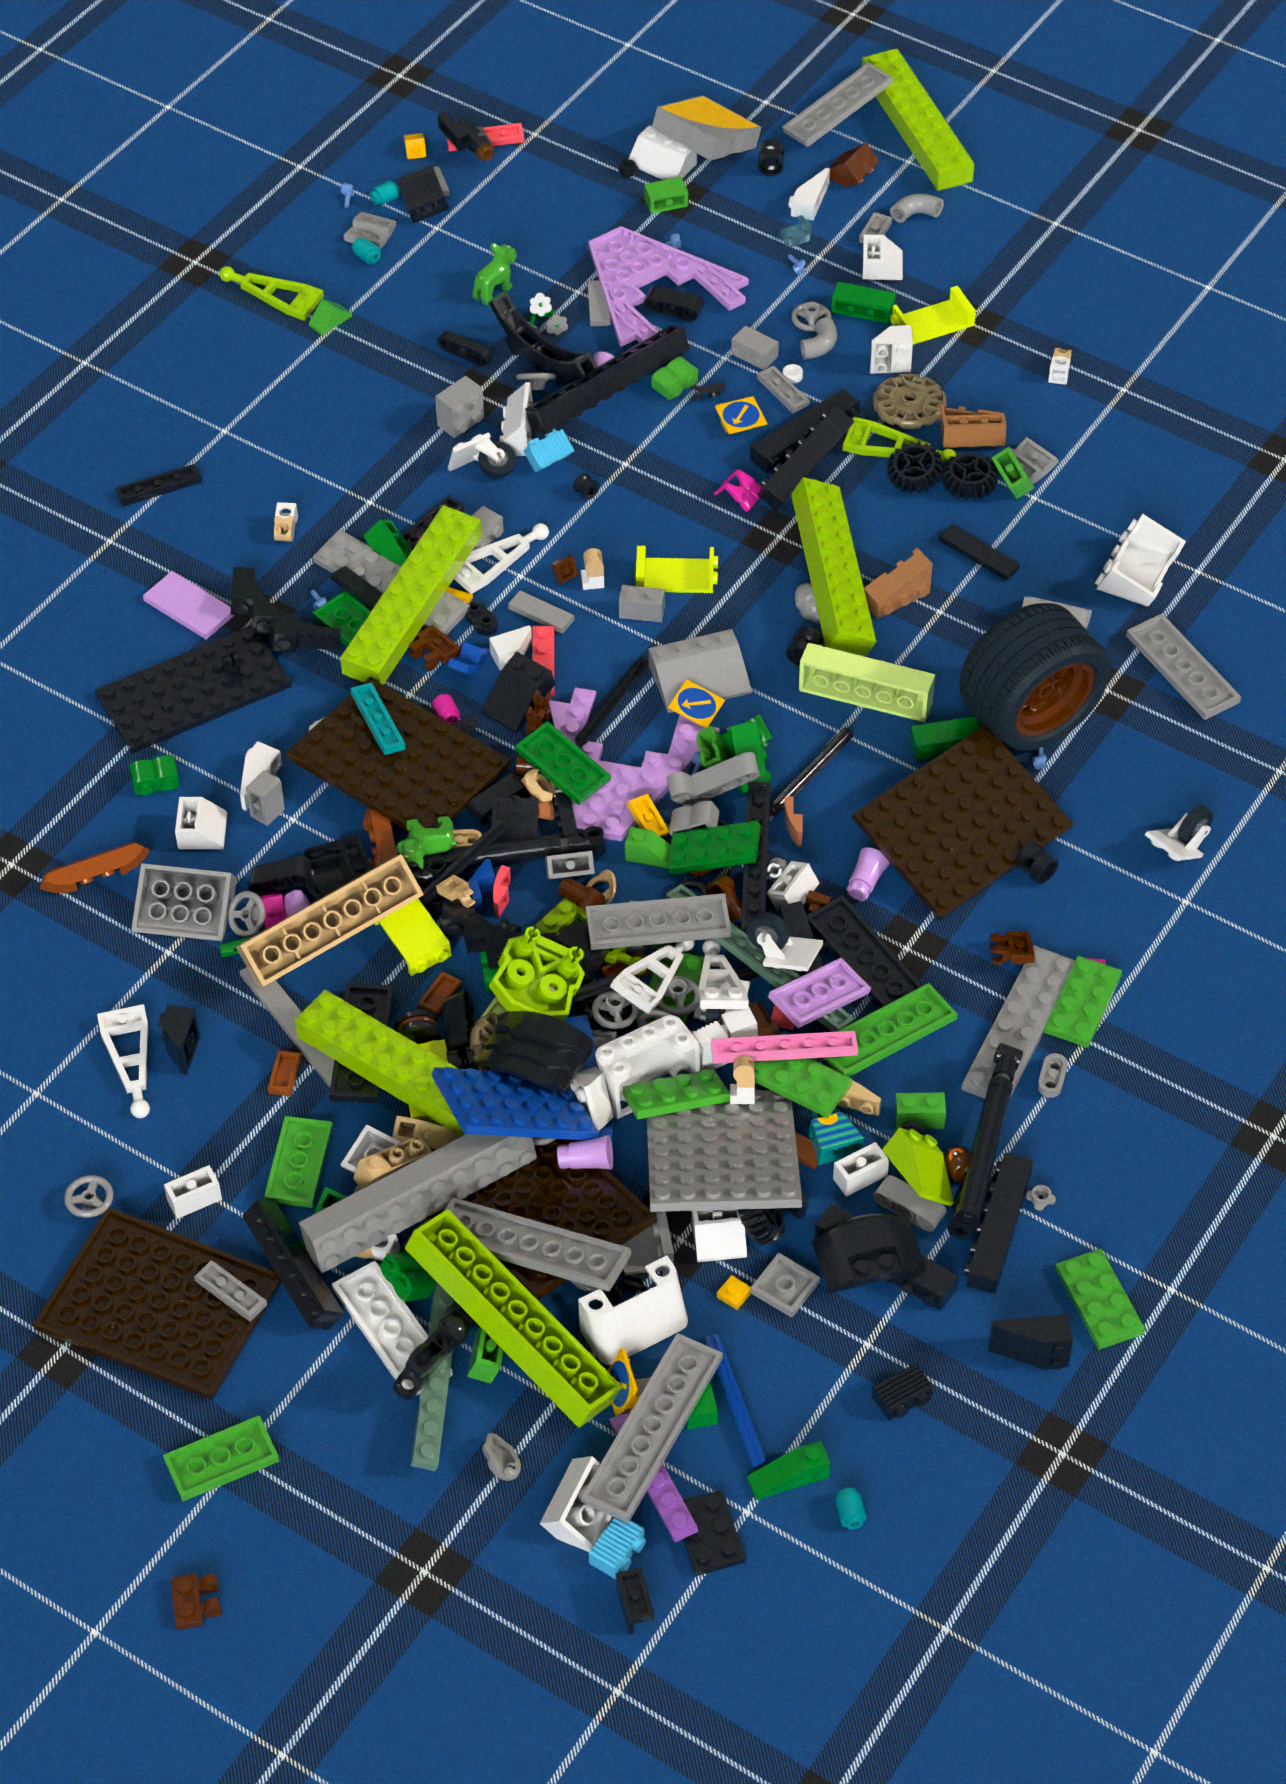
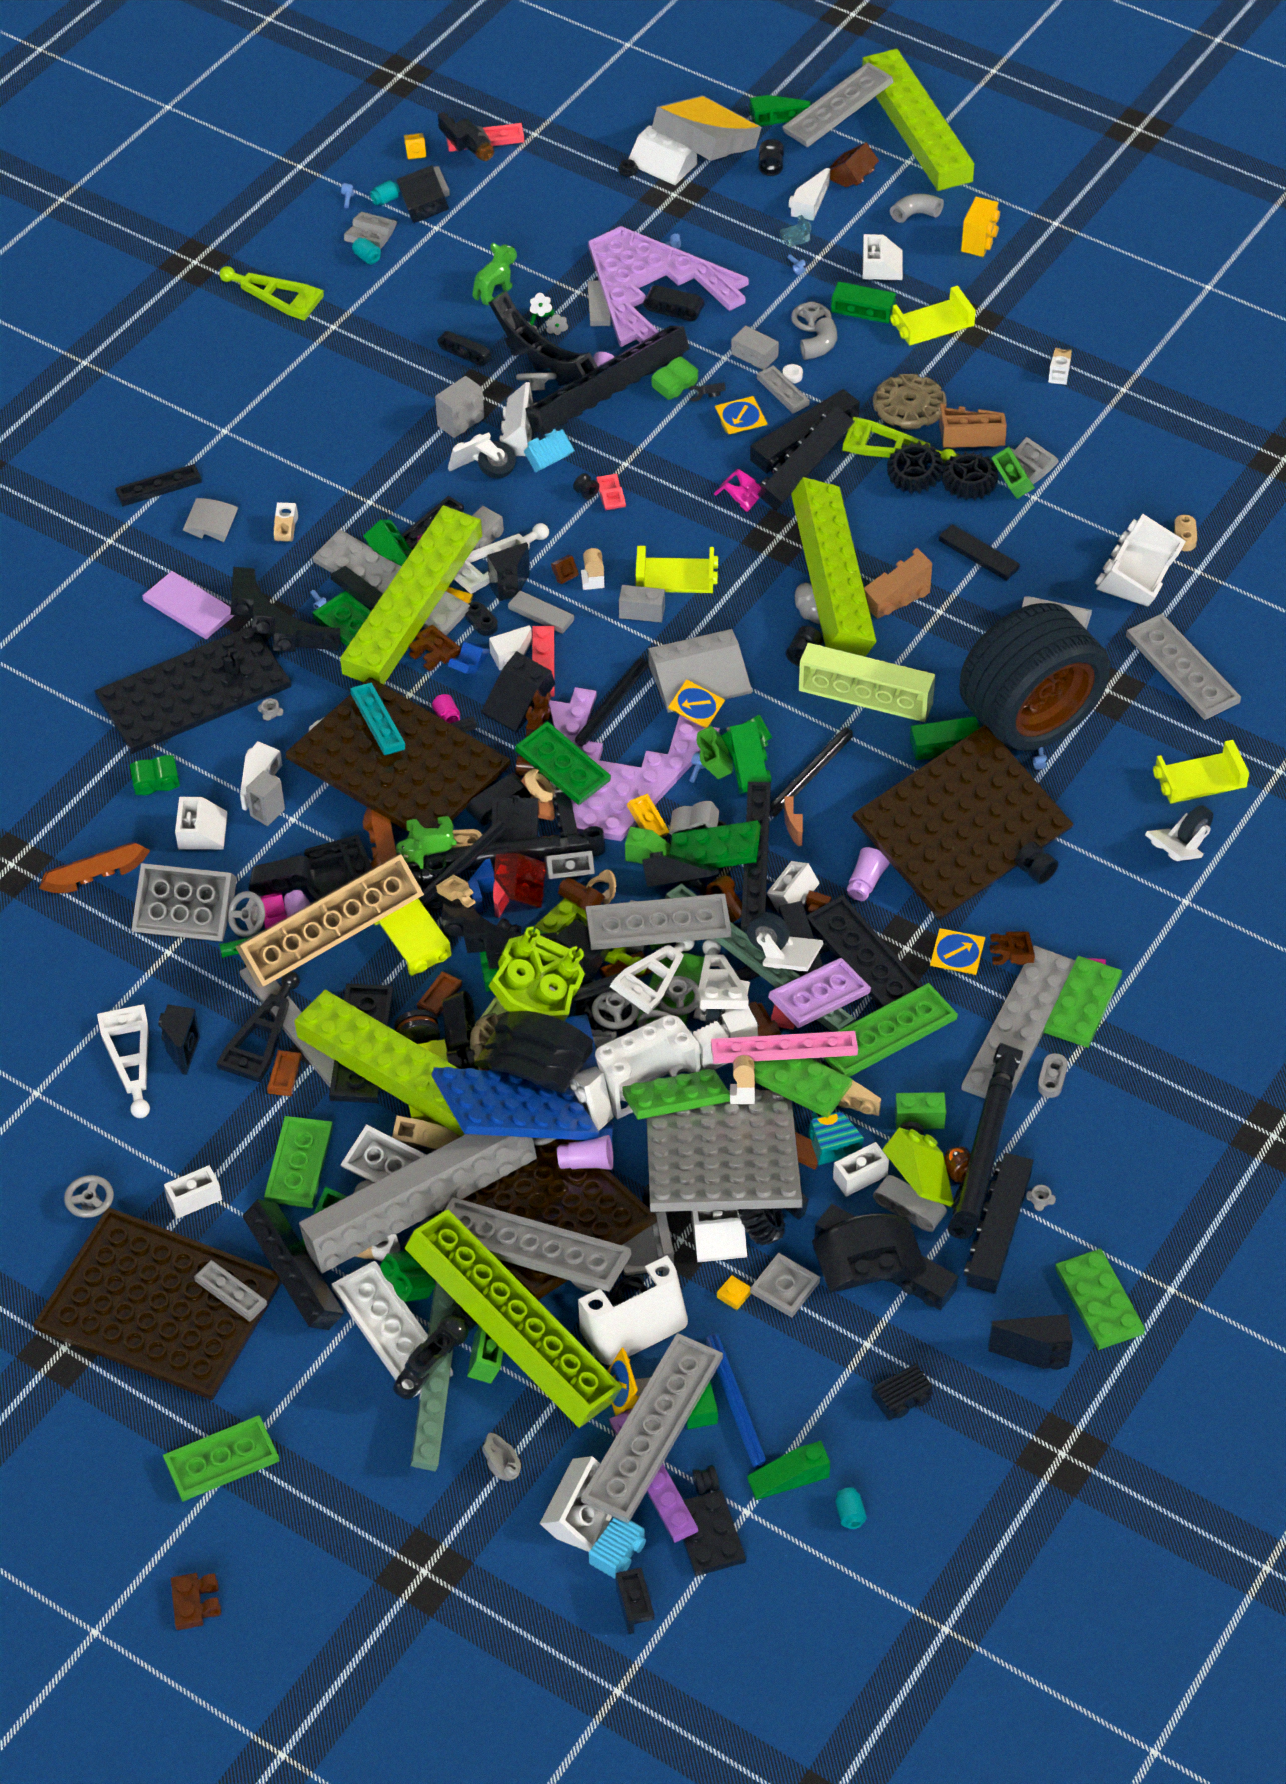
bright green slope [309,298,352,336] -> none
tan slope [353,1135,432,1189] -> none
bright green brick [644,177,688,214] -> none
light grey beam [666,752,760,806] -> none
light grey axle [767,857,787,878] -> none
light grey plate [859,212,892,243] -> none
white slope [870,325,913,373] -> none
none -> light grey slope [183,498,238,542]
none -> black plate [216,971,300,1083]
none -> light grey plate [258,698,283,721]
none -> black slope [487,542,530,602]
none -> clear red slope [494,854,546,908]
none -> coral slope [596,474,626,510]
none -> black slope [642,851,719,887]
none -> black wheel [692,1465,720,1495]
none -> green slope [749,95,811,126]
none -> piece [930,928,985,975]
none -> yellow brick [961,197,1000,257]
none -> neon yellow panel [1153,740,1249,804]
none -> tan plate [1174,515,1197,551]

